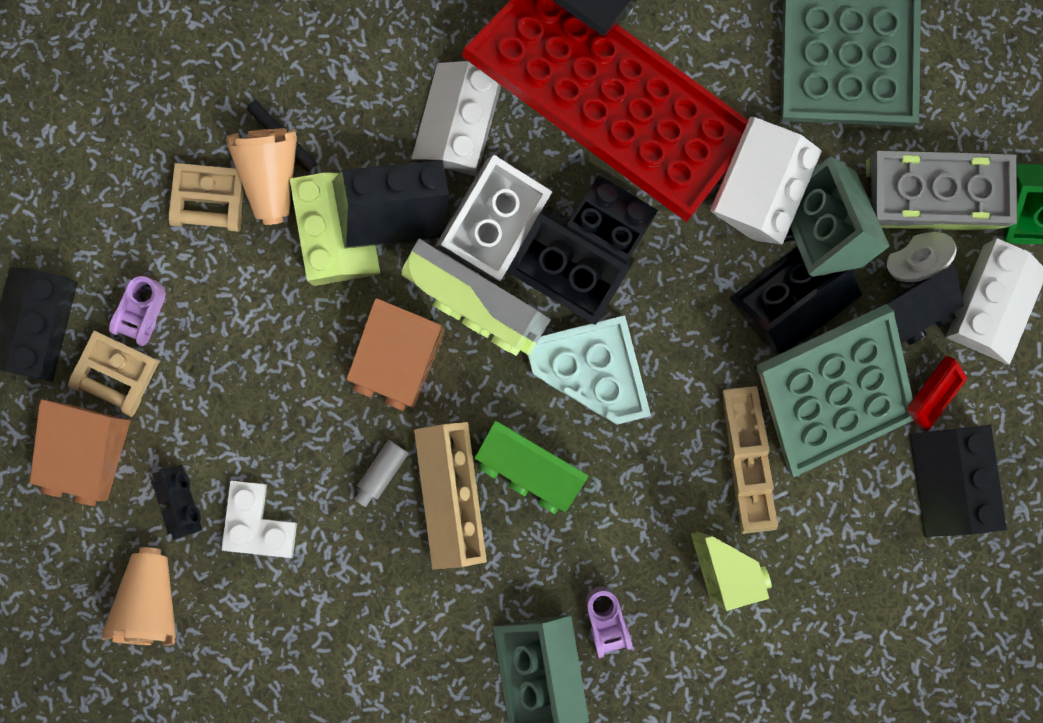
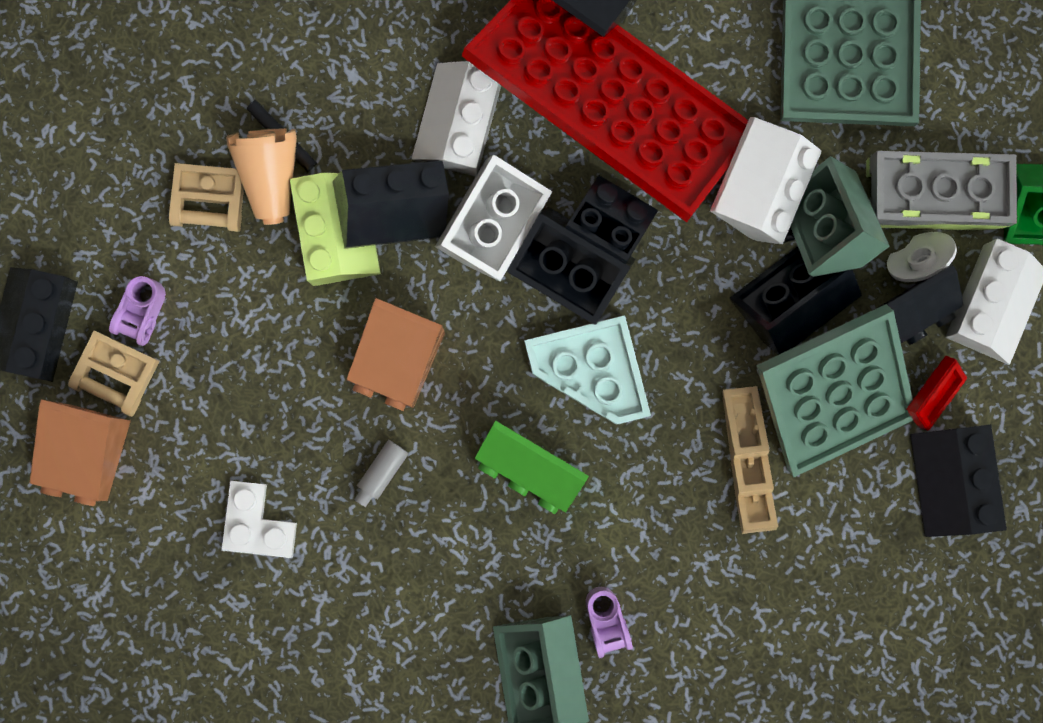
light nougat cone [102,547,176,646] -> none
black hinge [151,465,203,540] -> none
piece [402,239,551,356] -> none
tan brick [414,422,487,570] -> none
yellowish green slope [691,532,772,611] -> none

